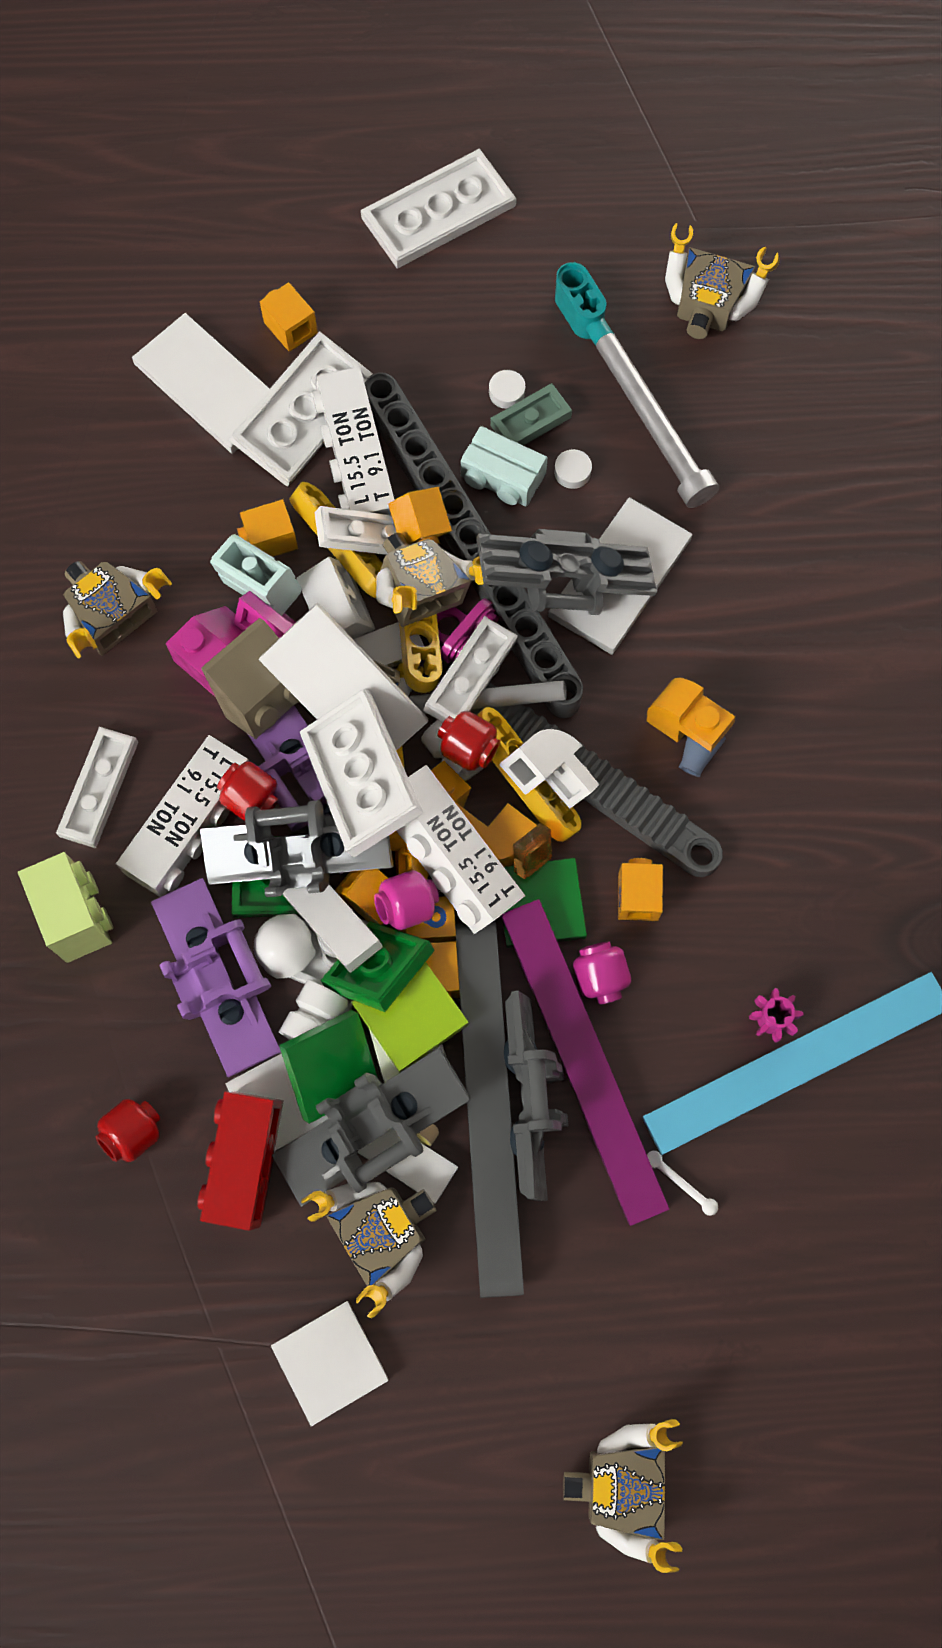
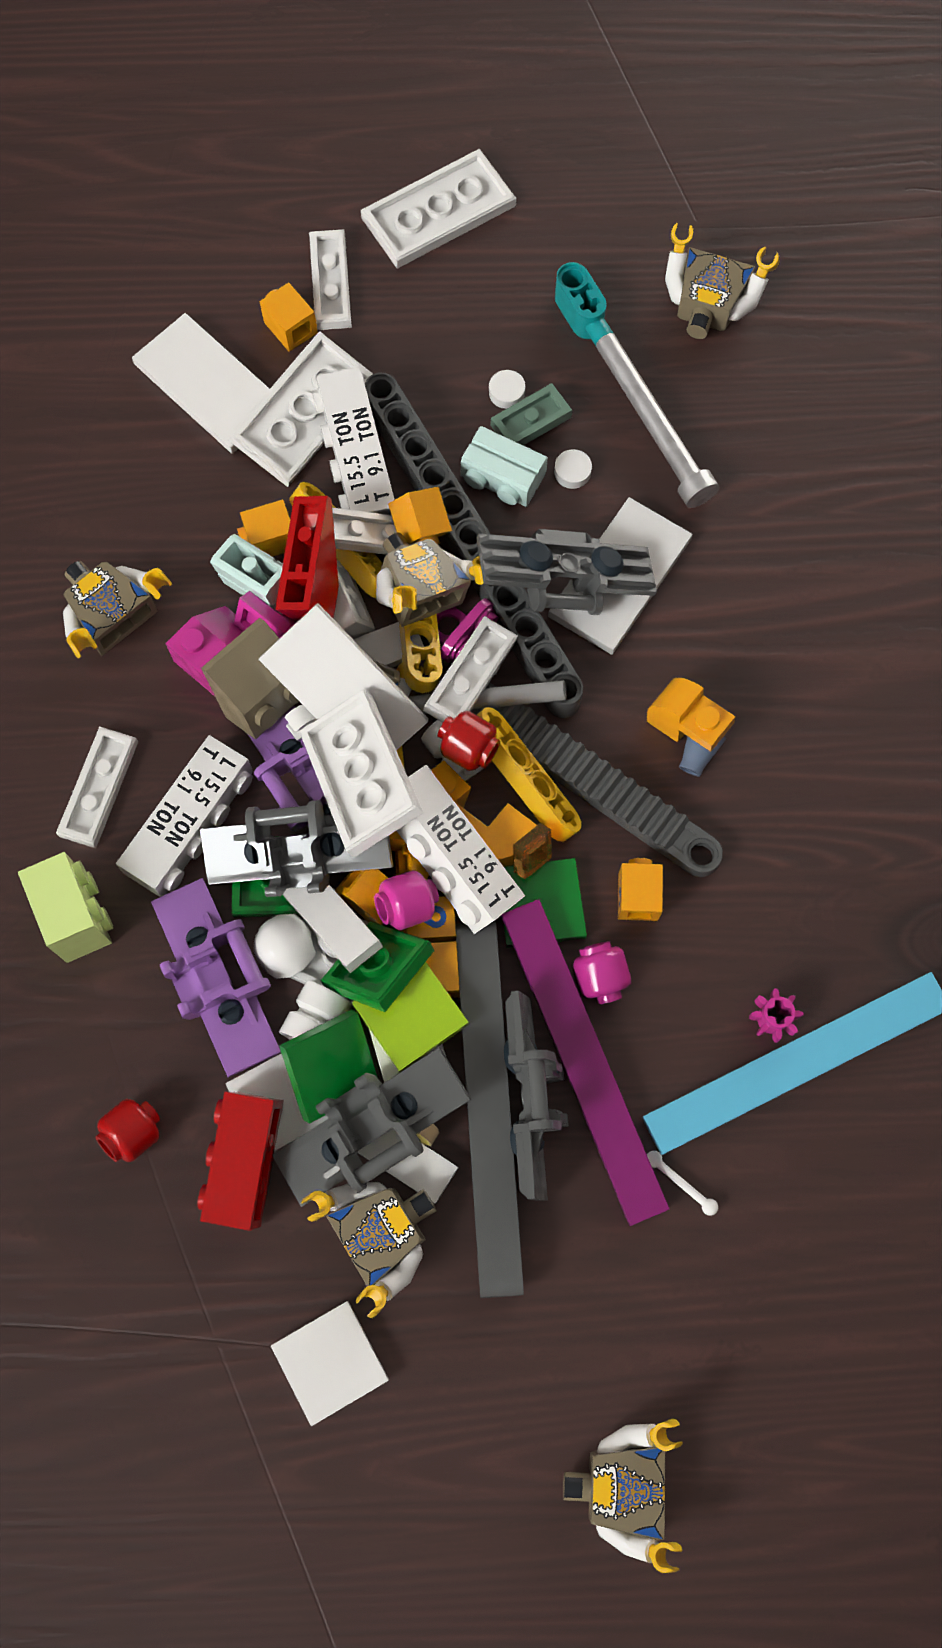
red head [217,761,279,821] -> none
white brick [499,729,600,809] -> none
none -> red slope [275,496,339,621]
none -> white piece [285,704,317,741]
none -> white tile [309,229,352,330]

